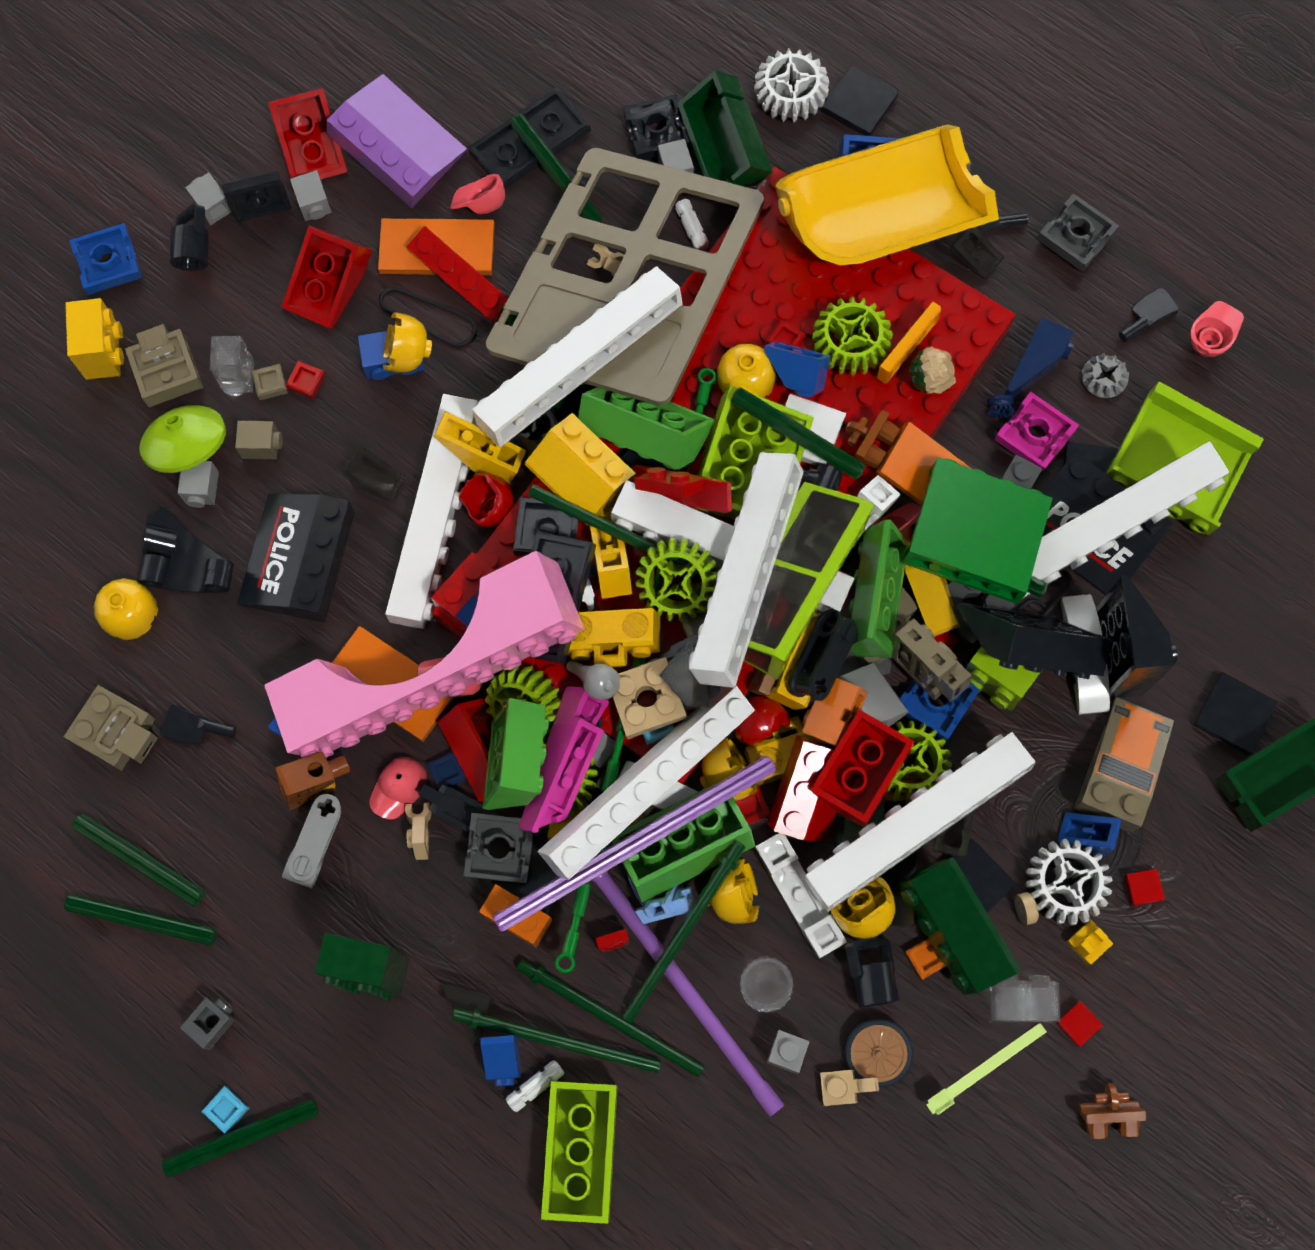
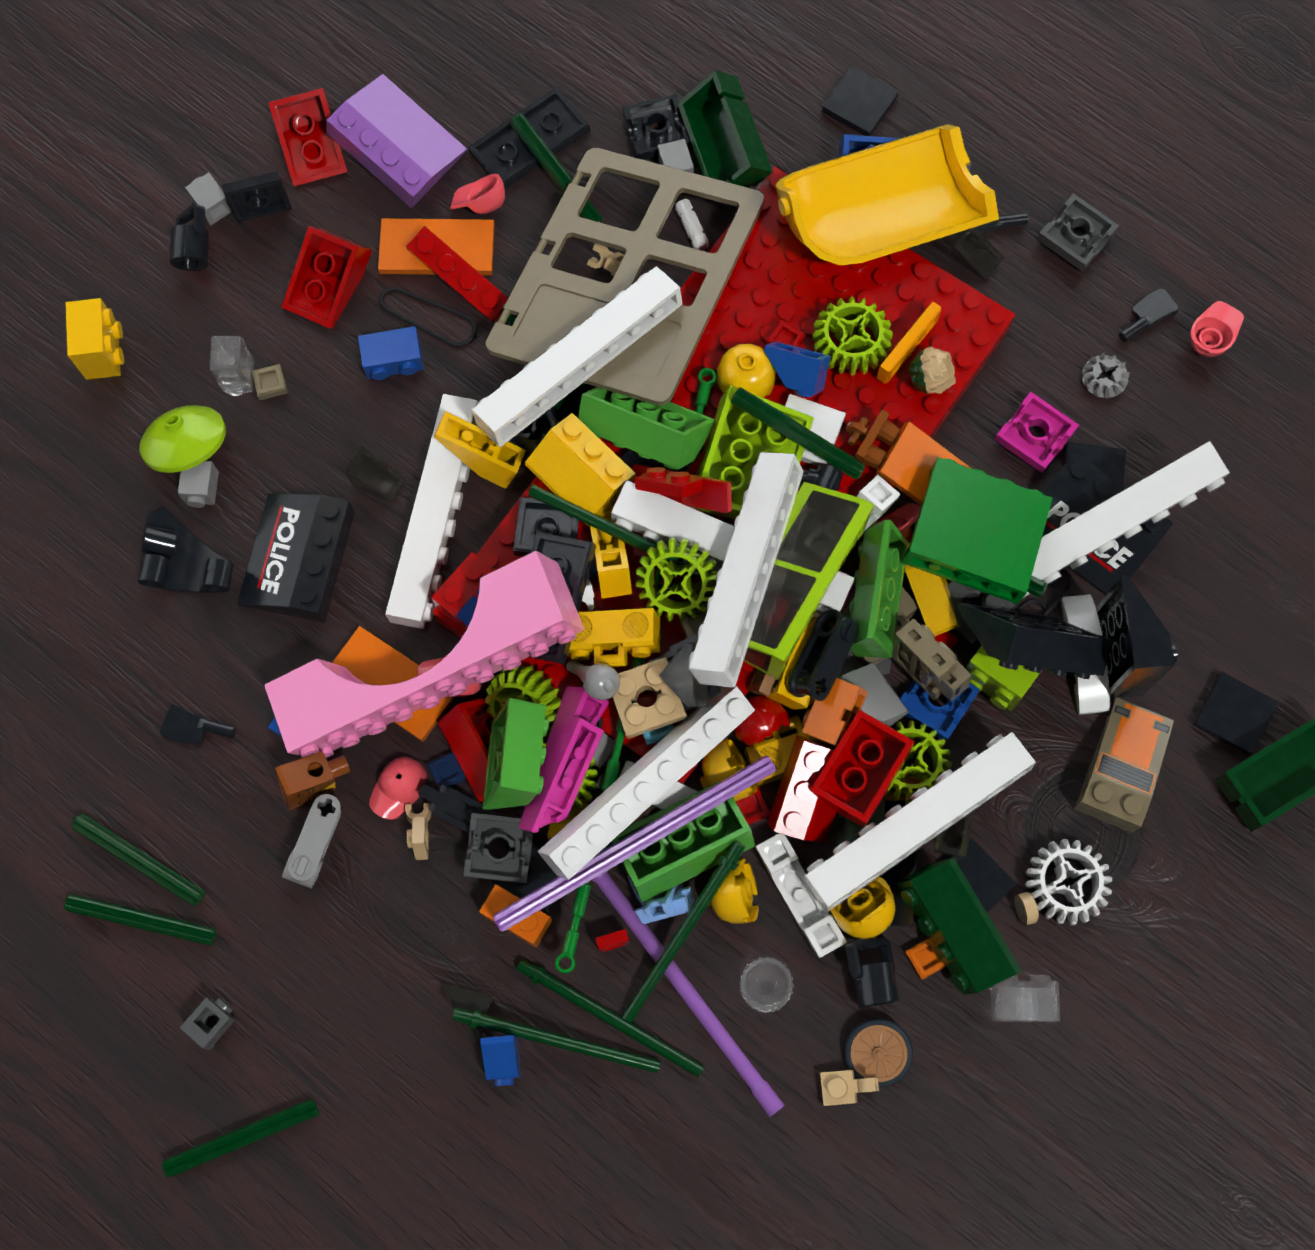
dark tan piece [63,685,158,771] -> none
blue brick [69,223,142,295] -> none
yellow cylinder [93,578,158,640] -> none
dark tan piece [125,324,203,407] -> none
medium azure tile [202,1086,250,1134] -> none
dark tan brick [235,421,283,459] -> none
red tile [286,361,326,399] -> none
light grey brick [290,170,332,221] -> none
dark green piece [315,933,409,1001] -> none
yellow cylinder [383,312,432,373] -> none
red hair [459,472,514,527] -> none
white axle [506,1060,564,1112] -> none
lime brick [541,1081,618,1224] -> none
white gear [754,48,829,123] -> none
light grey brick [766,1030,810,1074] -> none
yellowish green piece [926,1023,1046,1115] -> none
dark blue bush [987,395,1014,418] -> none
dark grey brick [1002,455,1042,489] -> none
dark blue slope [1004,317,1074,398] -> none
red tile [1056,1001,1103,1047] -> none
blue slope [1057,812,1122,857] -> none
yellow tile [1066,920,1113,966] -> none
dark orange hips [1079,1083,1146,1139] -> none
lime panel [1106,382,1264,536] -> none
red tile [1124,869,1165,907] -> none

